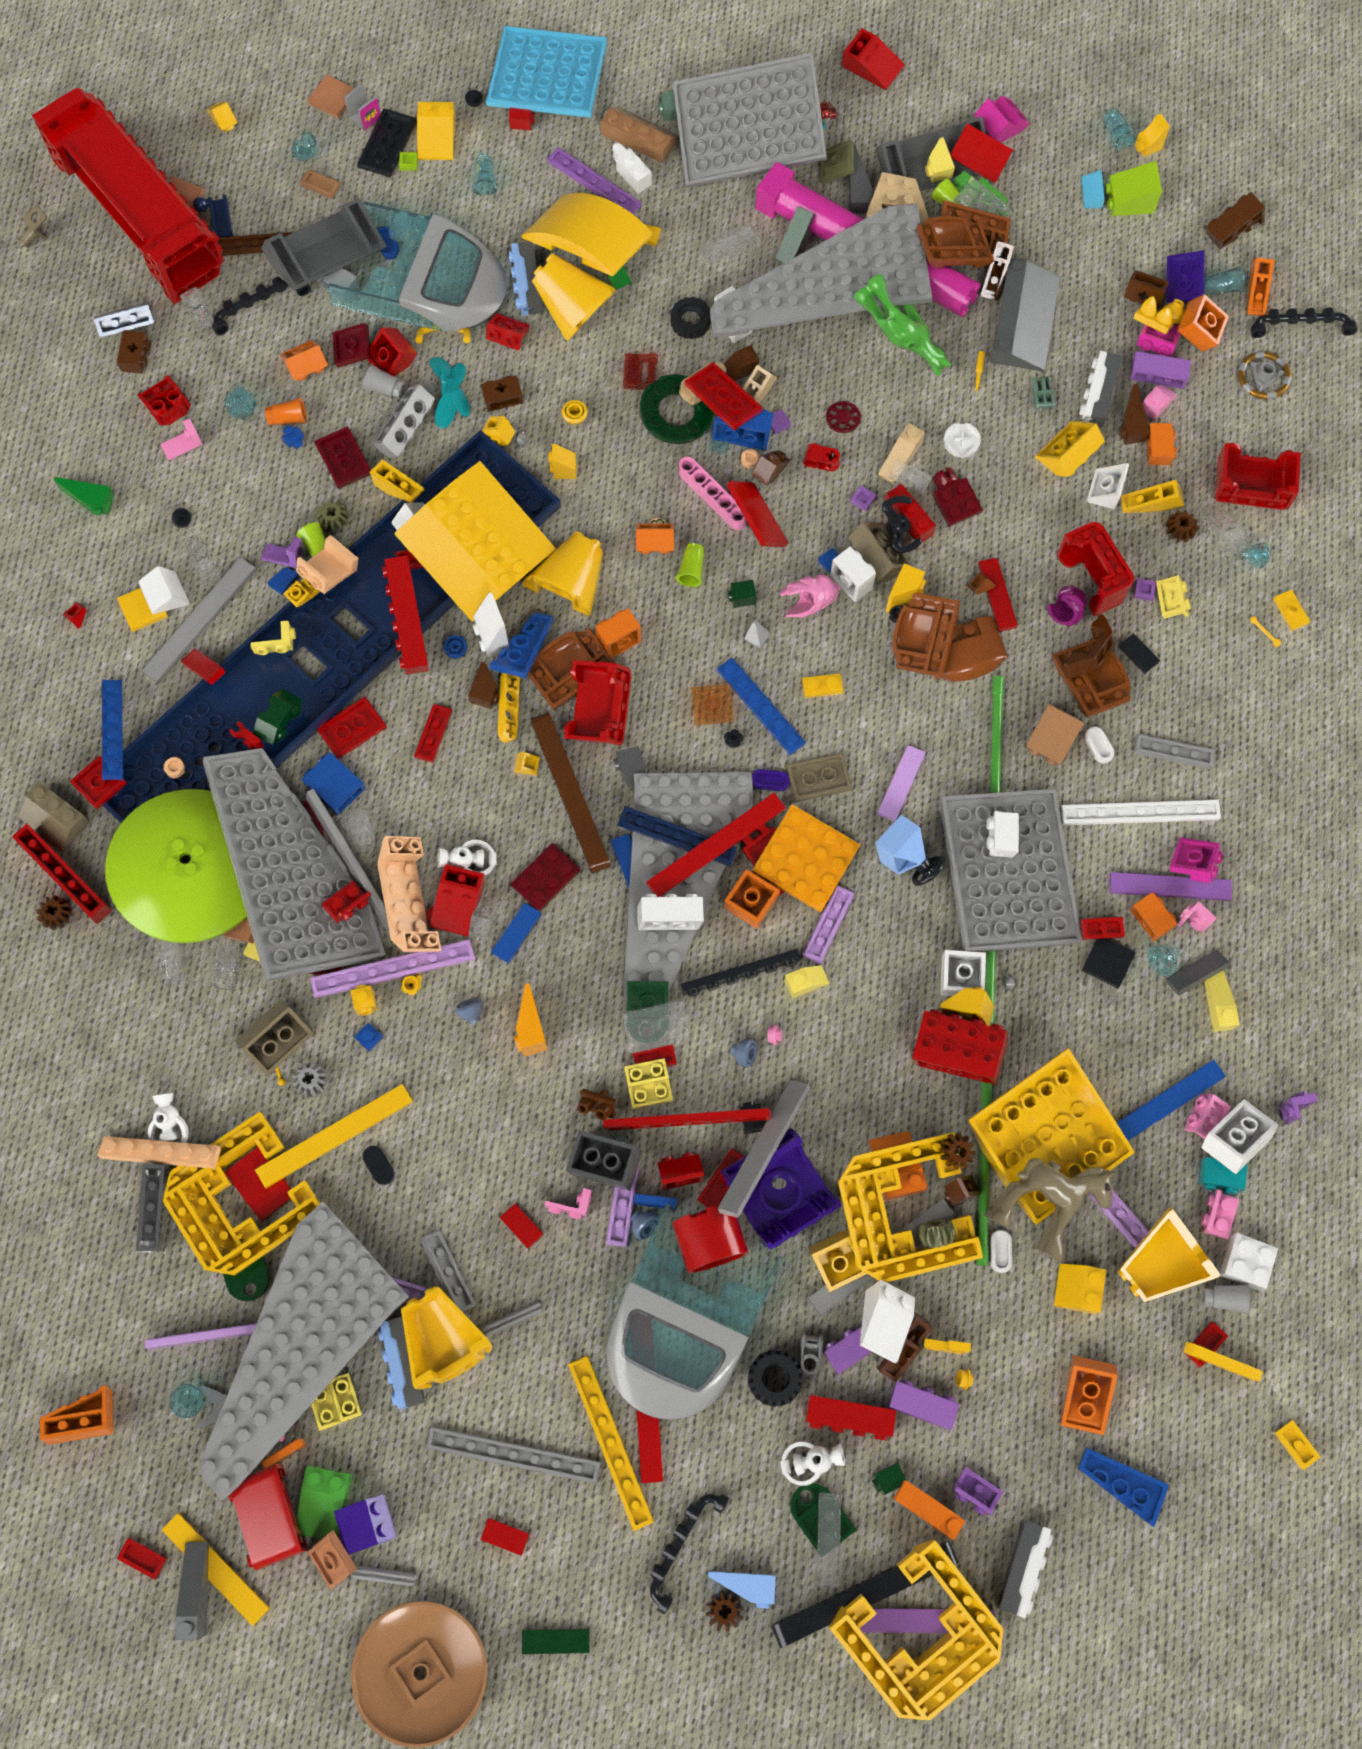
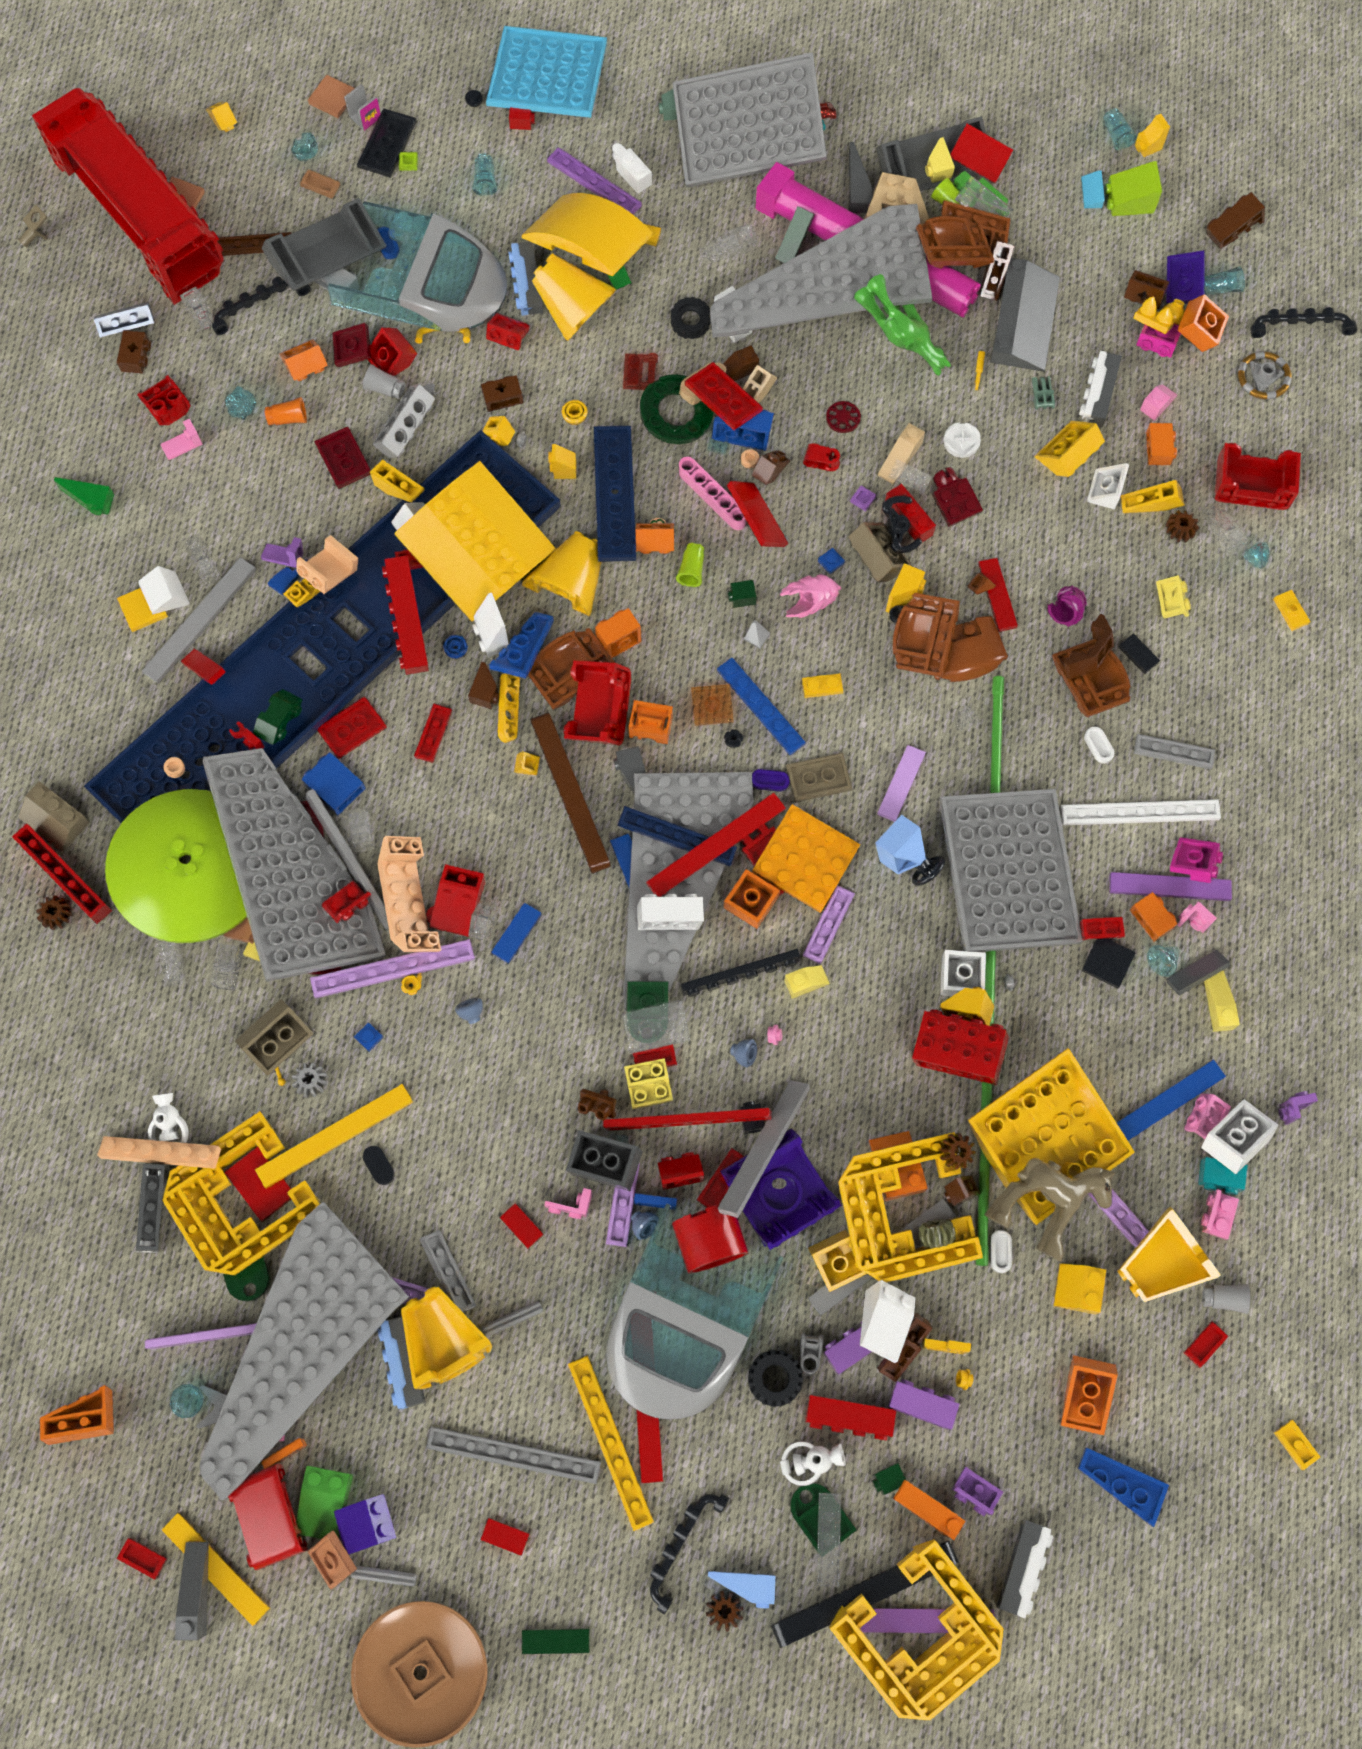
red slope [63,602,87,629] -> none
red tile [69,755,127,810] -> none
blue plate [102,680,123,780] -> none
black tile [171,508,192,528] -> none
dark blue gear [193,195,234,238] -> none
light yellow bracket [251,621,296,655] -> none
blue gear [281,425,305,449] -> none
lime plant [296,522,326,557] -> none
light yellow slope [311,1373,362,1431] -> none
olive gear [316,499,349,533] -> none
yellow brick [350,985,378,1016] -> none
yellow slope [417,102,456,160] -> none
teal piece [429,357,470,429] -> none
white piece [437,840,497,876] -> none
dark red plate [510,843,581,912] -> none
light orange slope [514,983,548,1057] -> none
medium nougat slope [601,107,680,163] -> none
medium lavender tile [771,409,791,434] -> none
olive tile [820,139,854,185] -> none
white brick [830,547,876,603] -> none
red slope [842,28,905,90] -> none
dark pink piece [974,95,1030,142] -> none
white brick [986,811,1019,858] -> none
medium nougat slope [1026,704,1084,766] -> none
red windscreen [1057,522,1134,617] -> none
reddish brown slope [1119,384,1150,445] -> none
medium lavender brick [1129,351,1191,389] -> none
medium lavender tile [1134,578,1156,601] -> none
yellow beam [1183,1342,1263,1382] -> none
white brick [1220,1233,1278,1291] -> none
orange slope [1247,258,1275,316] -> none
yellow hinge [1250,616,1281,647] -> none
none -> dark blue piece [594,426,636,562]
none -> orange piece [629,700,673,744]

